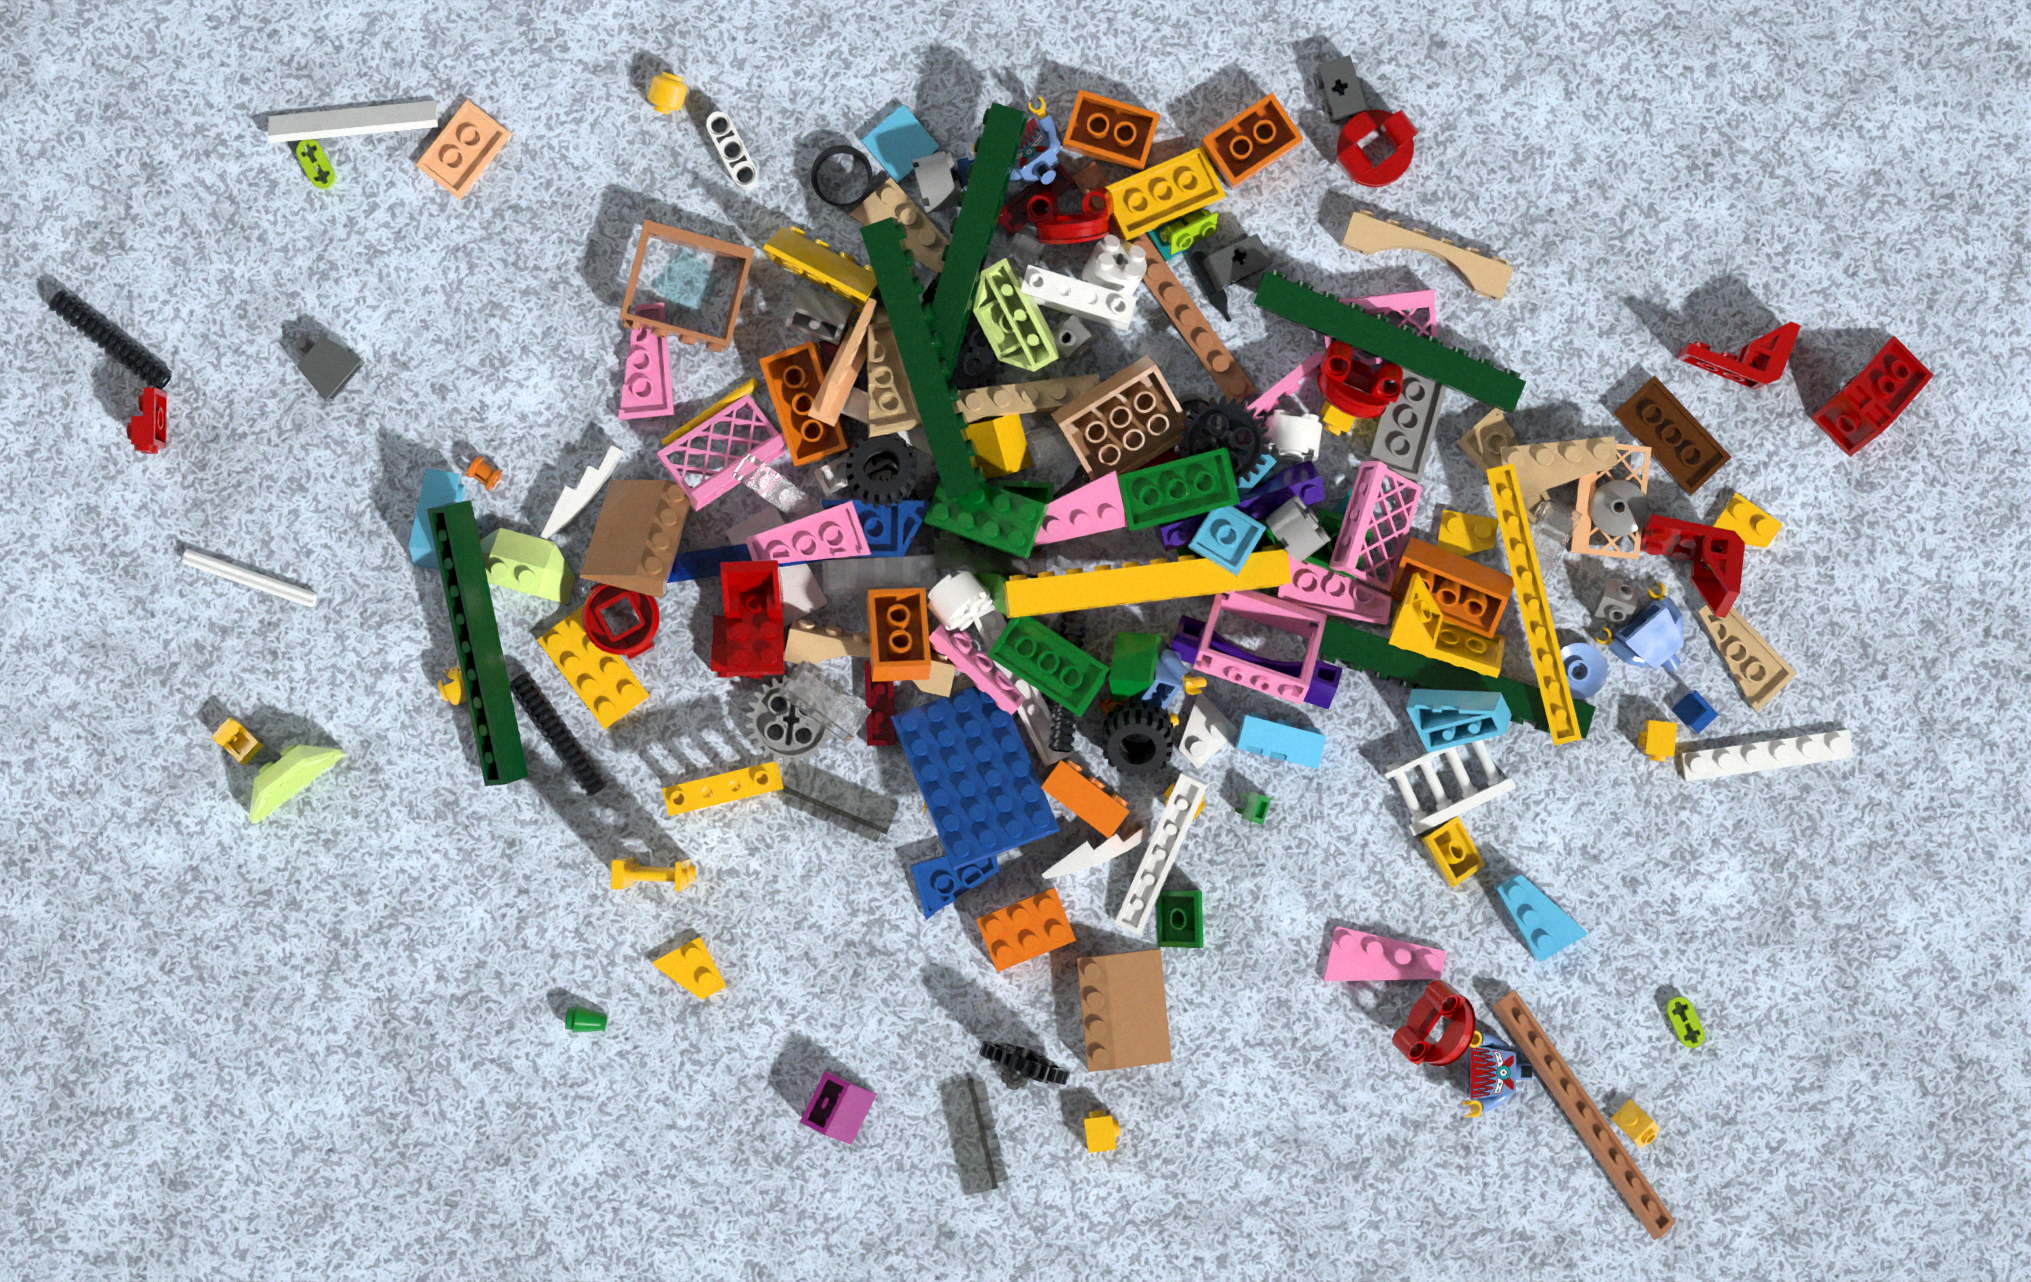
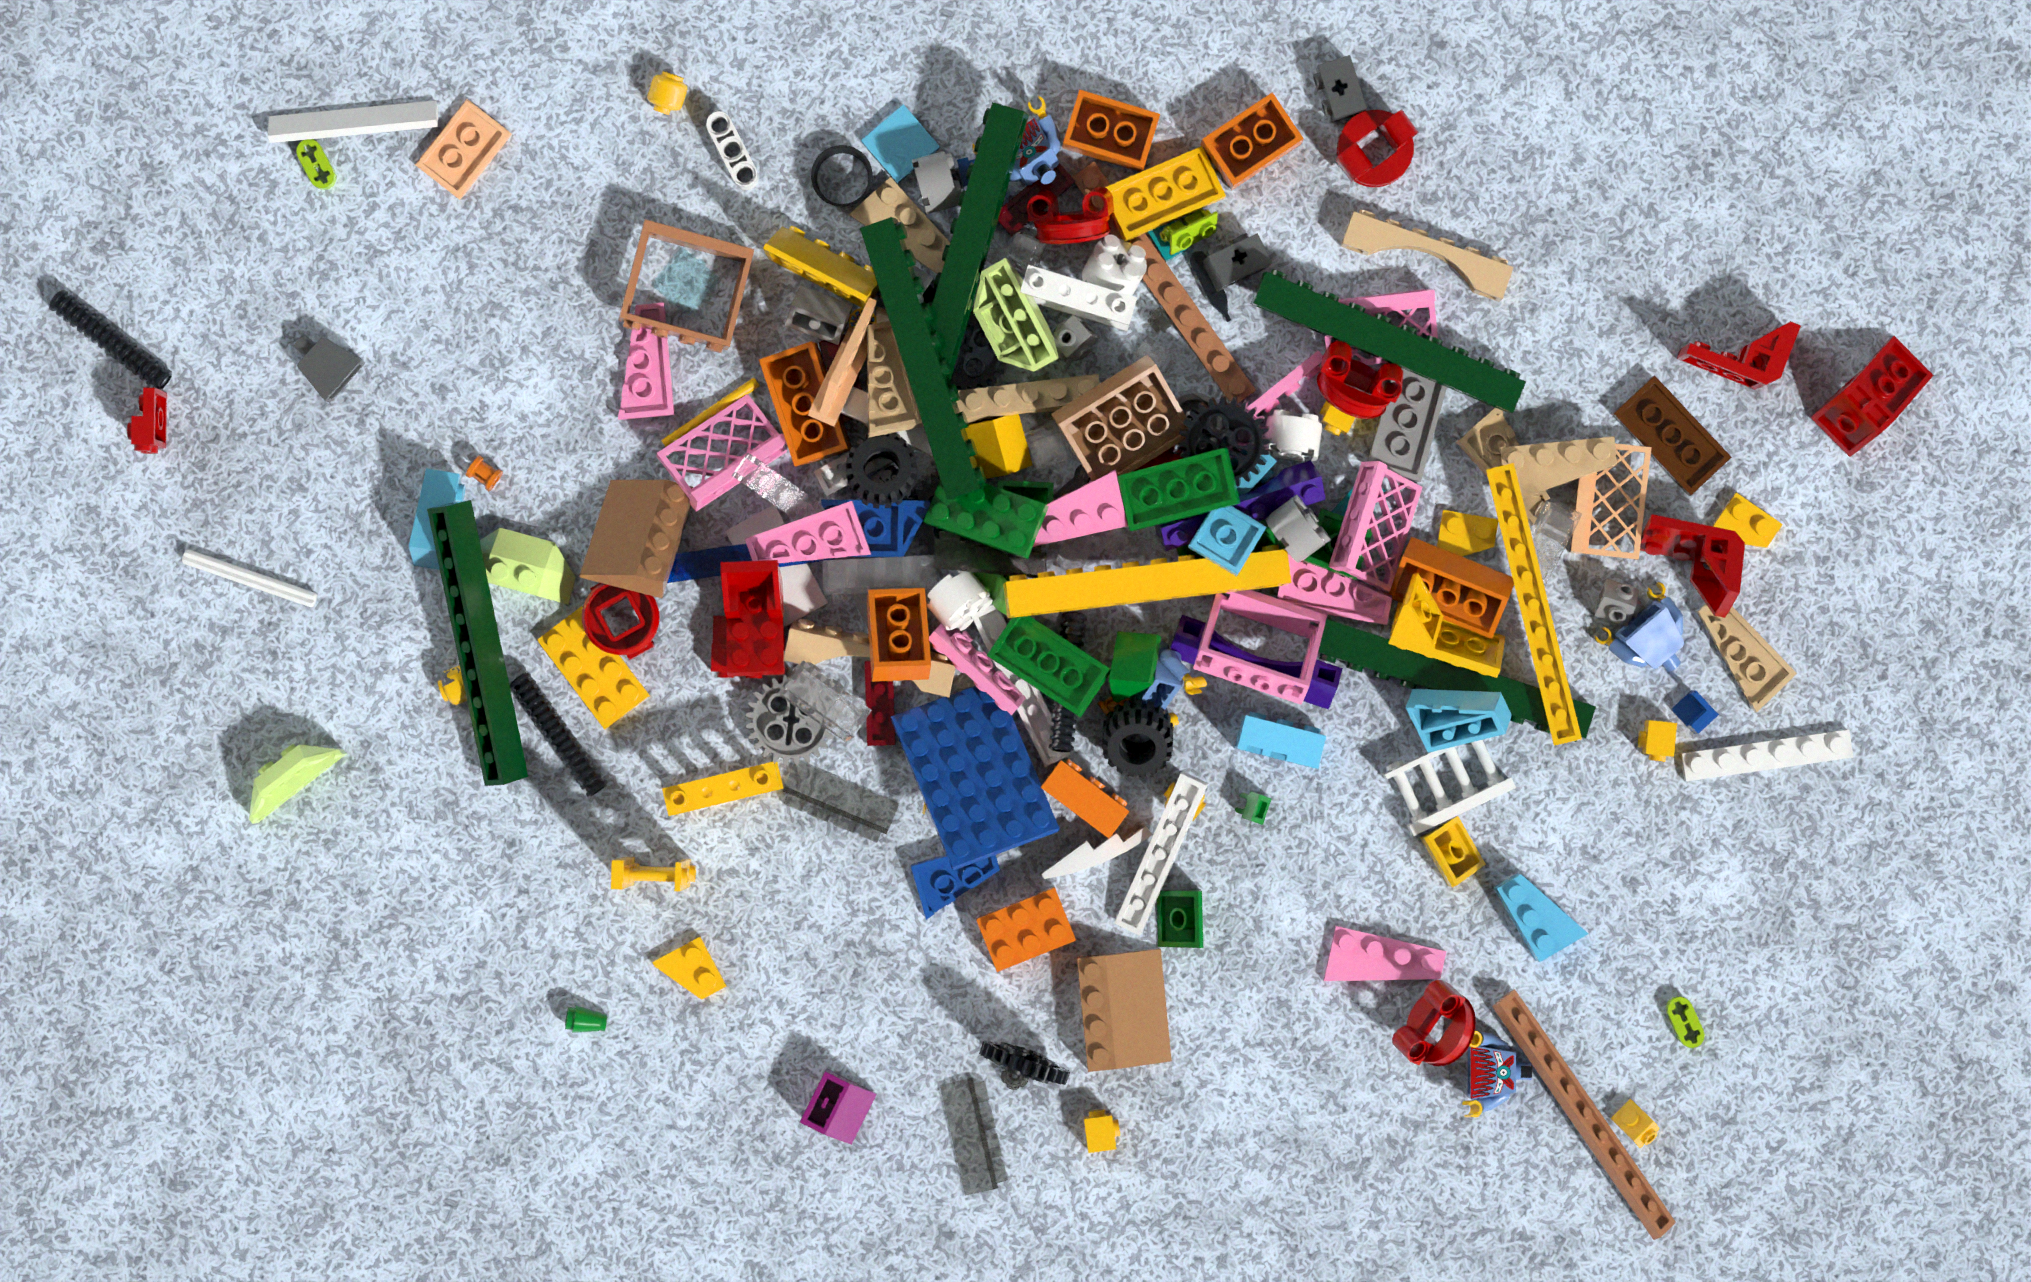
yellow bracket [212,717,263,766] -> none
white slope [541,445,624,540] -> none
white wing [1178,693,1238,769] -> none
light blue dish [1560,643,1608,699] -> none
light grey dish [1590,480,1647,537] -> none

